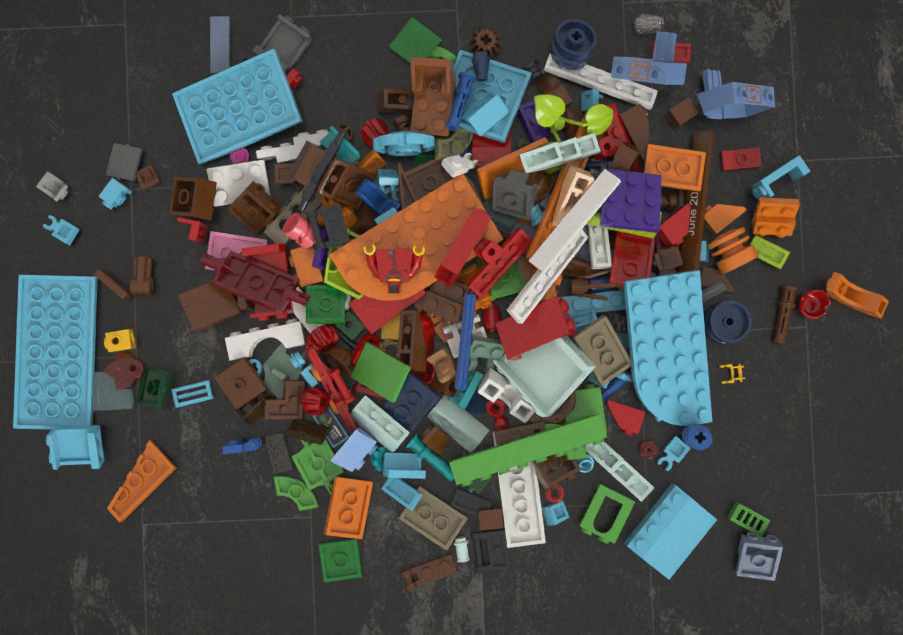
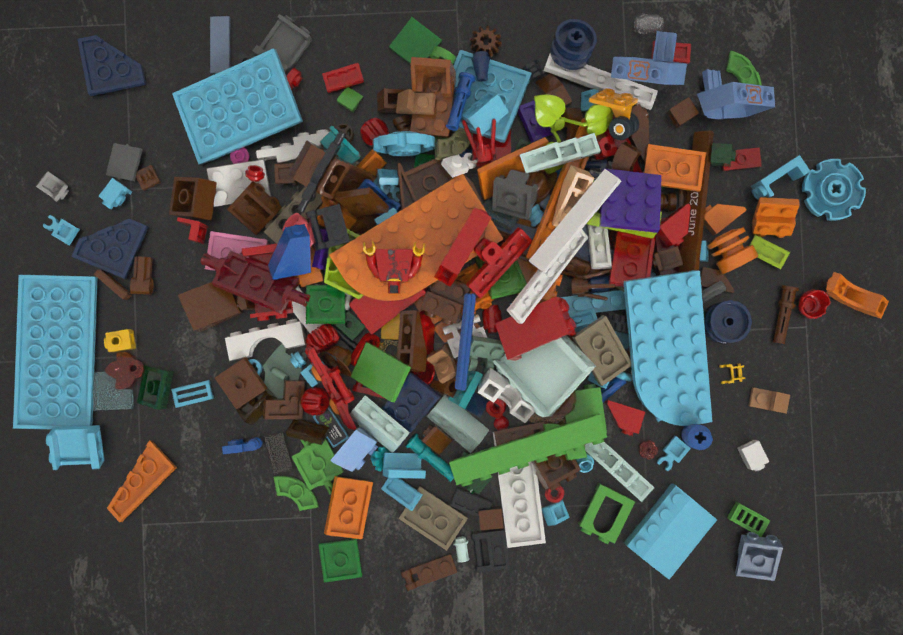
none -> dark blue plate [71,219,148,279]
none -> dark blue plate [77,35,146,96]
none -> red plate [245,165,265,182]
none -> blue slope [268,224,311,280]
none -> red plate [322,63,364,93]
none -> reddish brown plate [335,187,389,217]
none -> bright green slope [336,87,363,113]
none -> medium nougat slope [396,89,436,115]
none -> red plant [462,119,496,162]
none -> light orange plate [589,88,639,141]
none -> dark green brick [711,143,736,167]
none -> bright green tile [726,51,762,86]
none -> white brick [737,440,769,471]
none -> medium nougat slope [748,387,790,414]
none -> medium azure piece [802,159,866,221]

